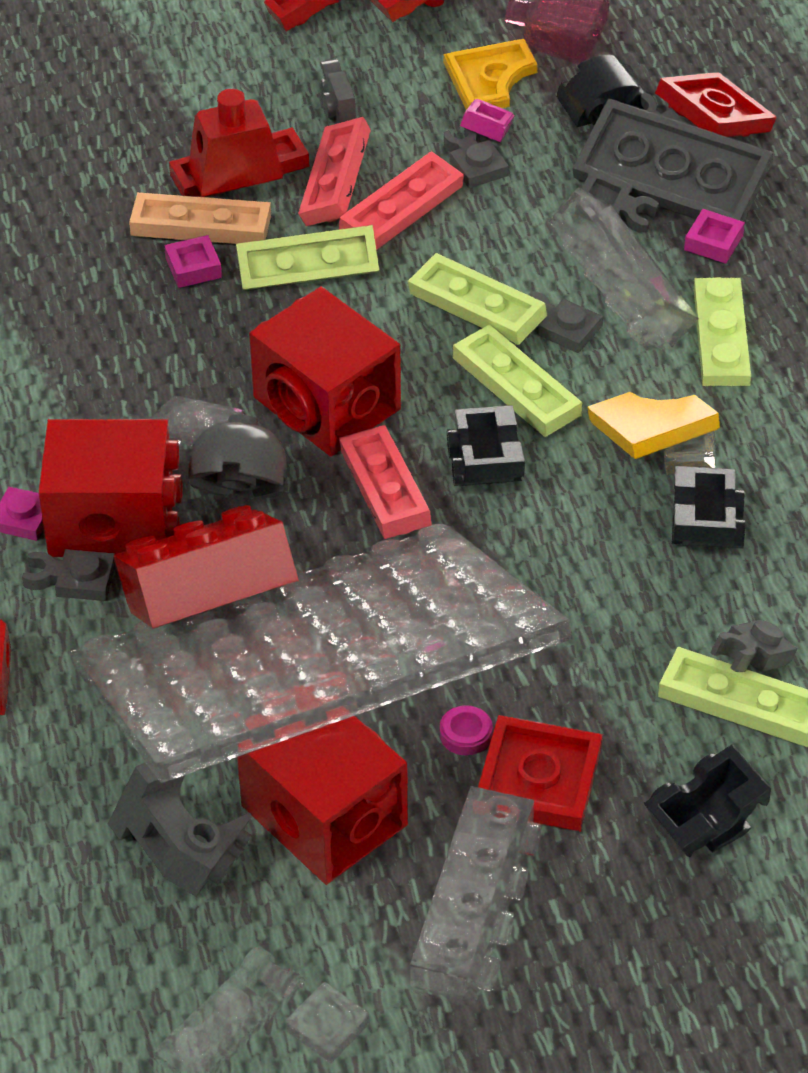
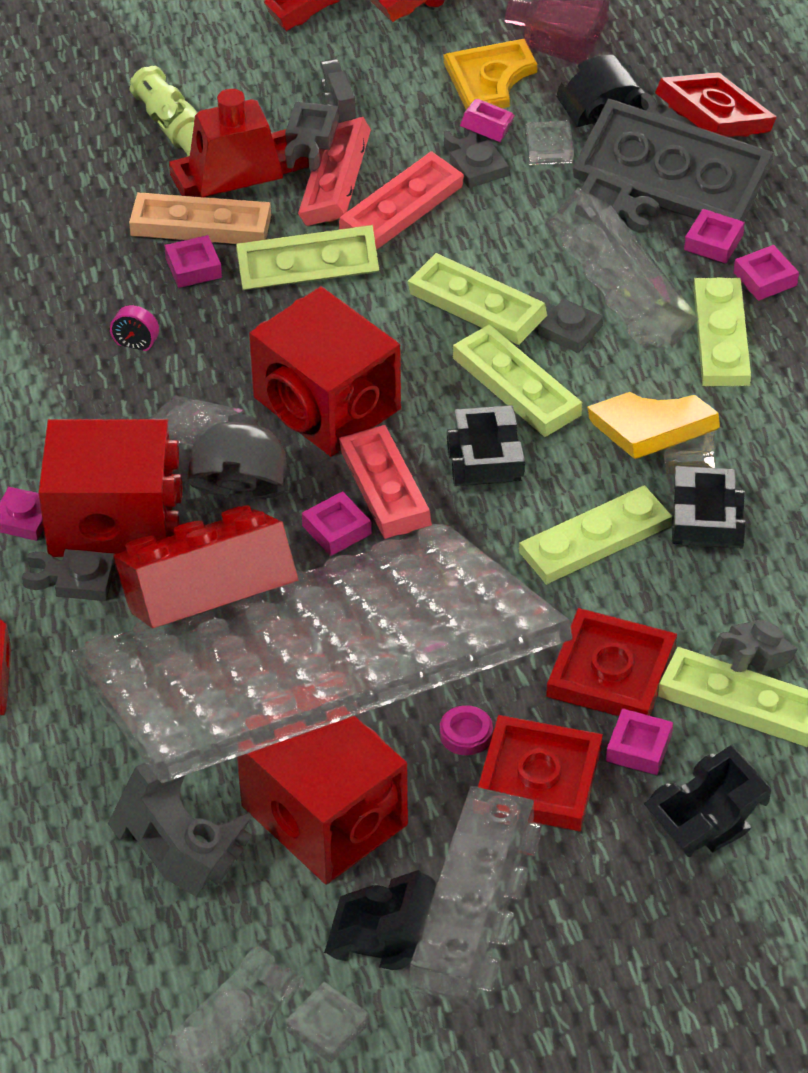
none -> tile [110,305,160,351]
none -> yellowish green piece [129,66,198,157]
none -> dark grey plate [285,102,339,171]
none -> dark pink plate [302,491,372,556]
none -> black cylinder [324,870,436,970]
none -> yellowish green plate [519,485,672,585]
none -> clear plate [525,121,574,165]
none -> red plate [546,608,677,716]
none -> dark pink plate [606,709,673,775]
none -> dark pink plate [734,245,799,301]

